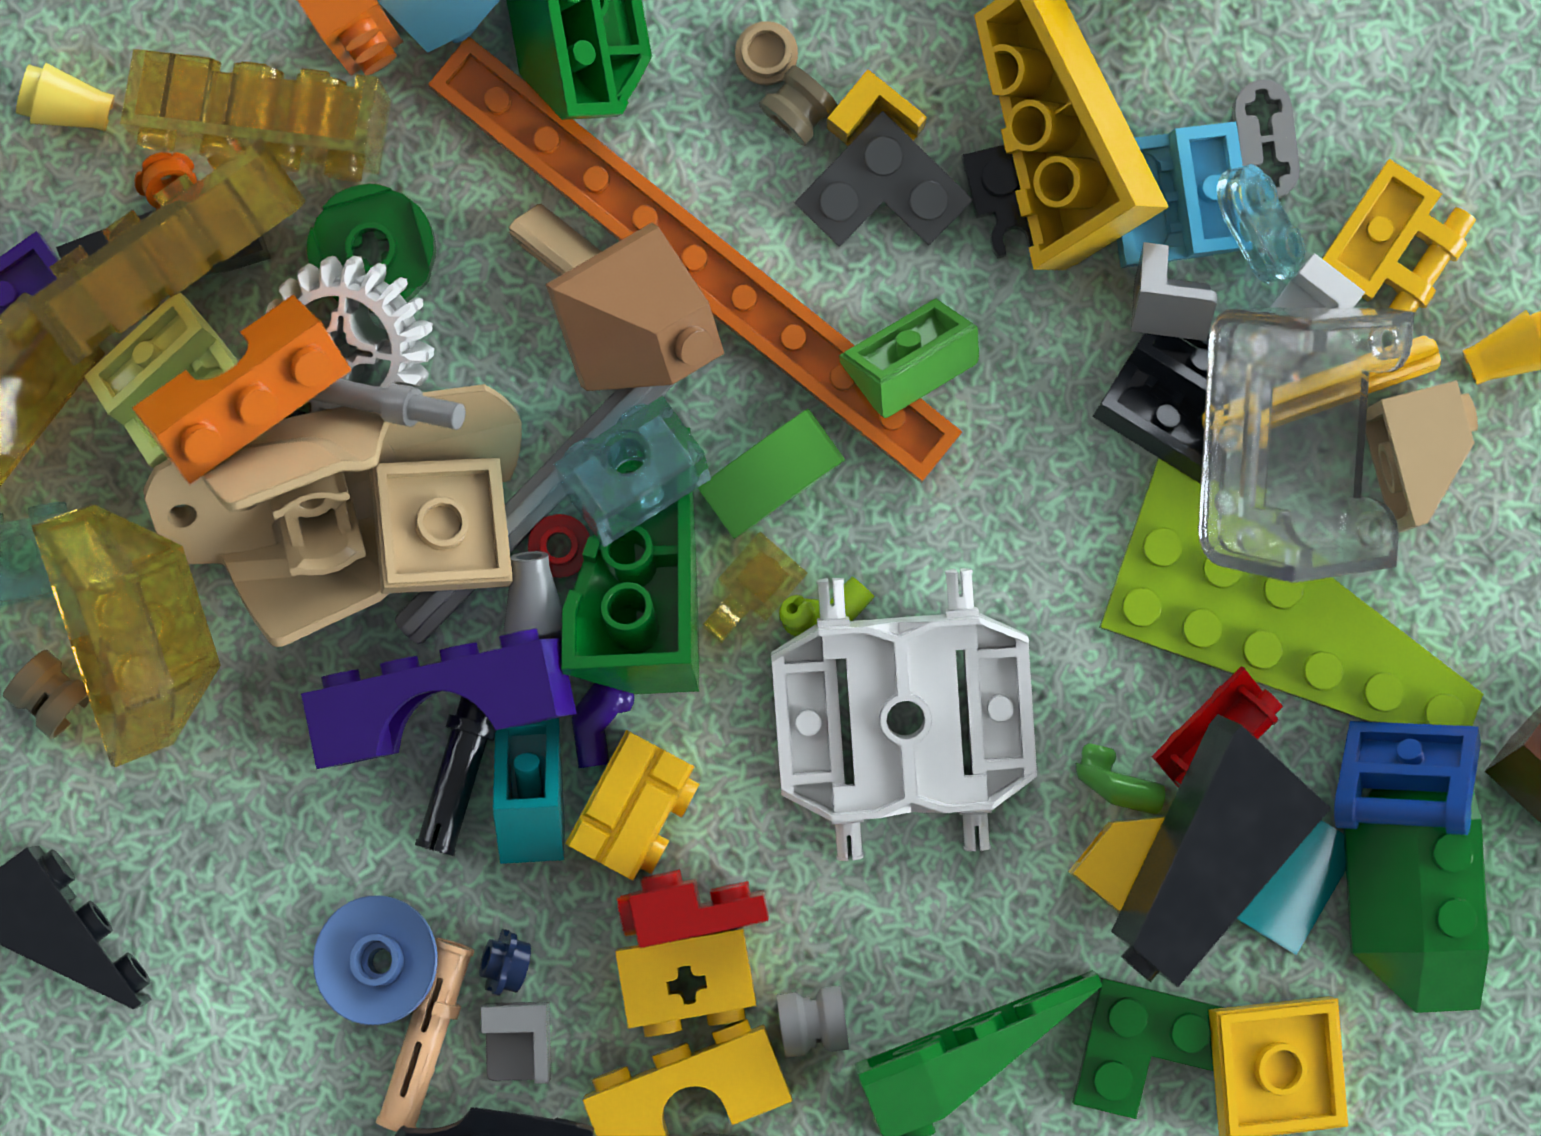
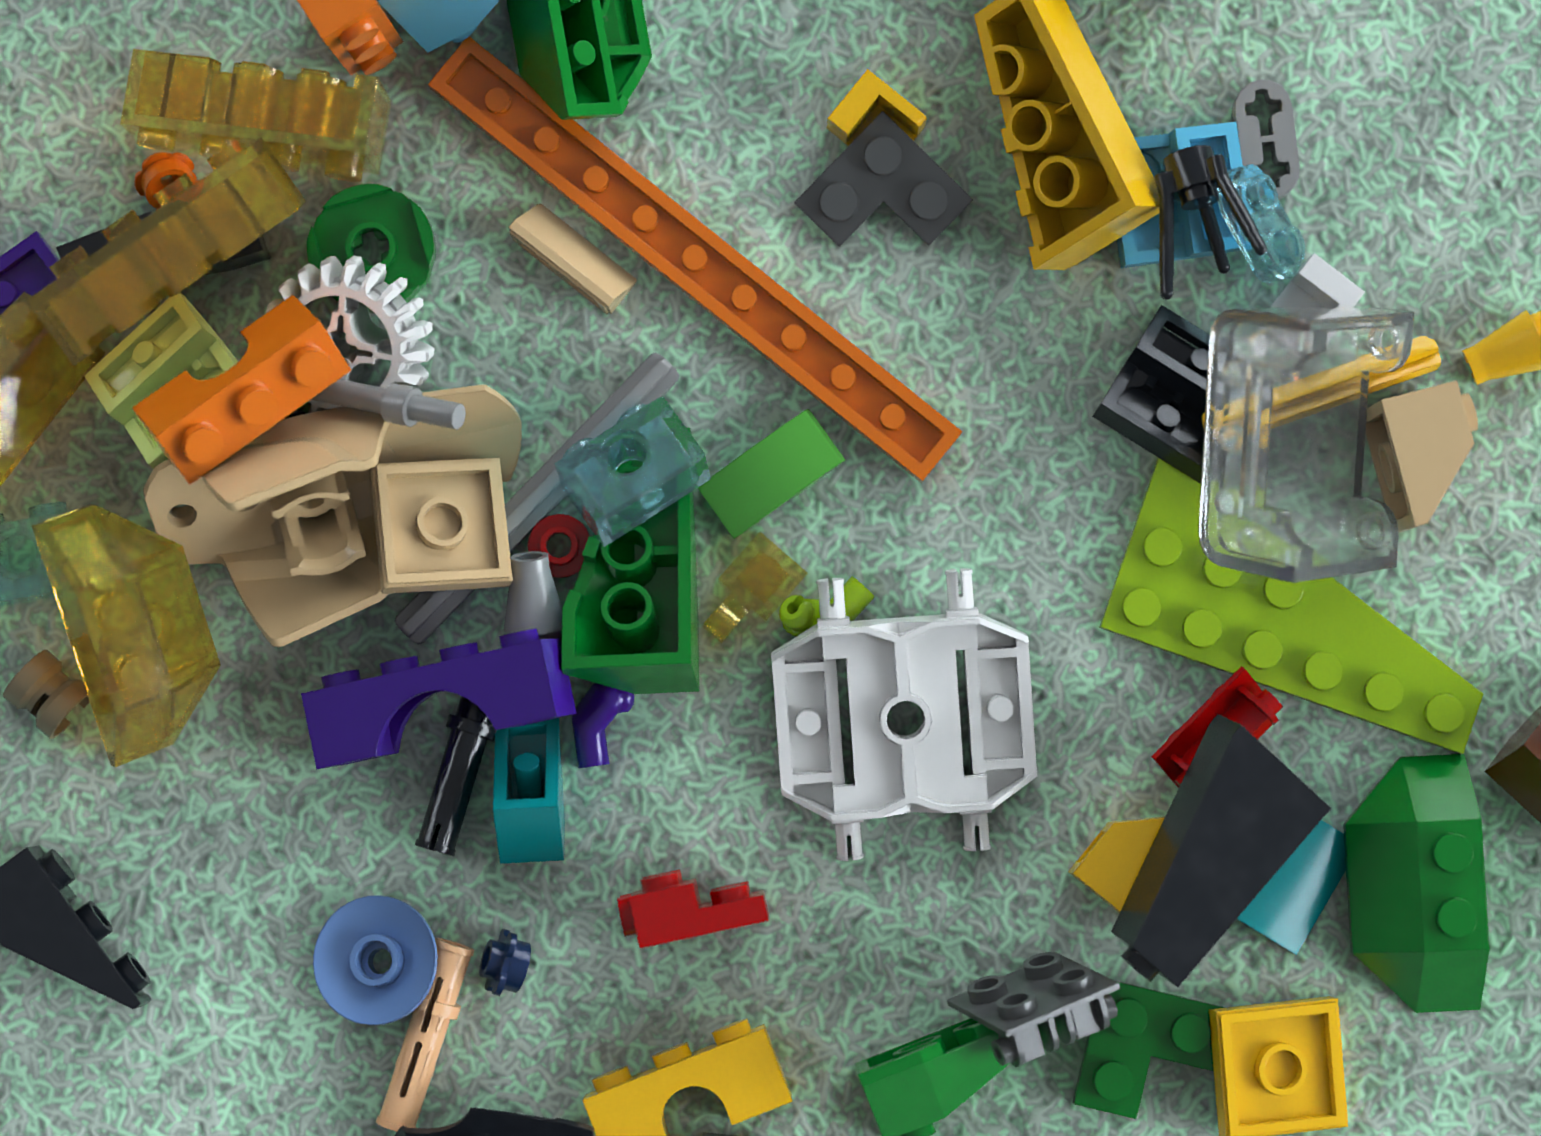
light yellow cone [16,63,115,131] -> none
light grey panel [481,1002,551,1084] -> none
medium nougat slope [546,223,725,391] -> none
yellow brick [565,730,700,880] -> none
yellow brick [615,926,757,1037] -> none
tan plate [735,21,798,85] -> none
dark tan wheel [759,65,838,146] -> none
light grey wheel [777,986,849,1058] -> none
bright green slope [839,298,979,418] -> none
black plate [961,145,1034,258] -> none
bright green arm [1075,743,1166,815] -> none
light grey panel [1131,242,1217,341] -> none
yellow plate [1322,159,1476,326] -> none
blue plate [1334,721,1481,835] -> none
none -> dark grey hinge [947,952,1120,1067]
none -> black plant [1154,145,1267,300]

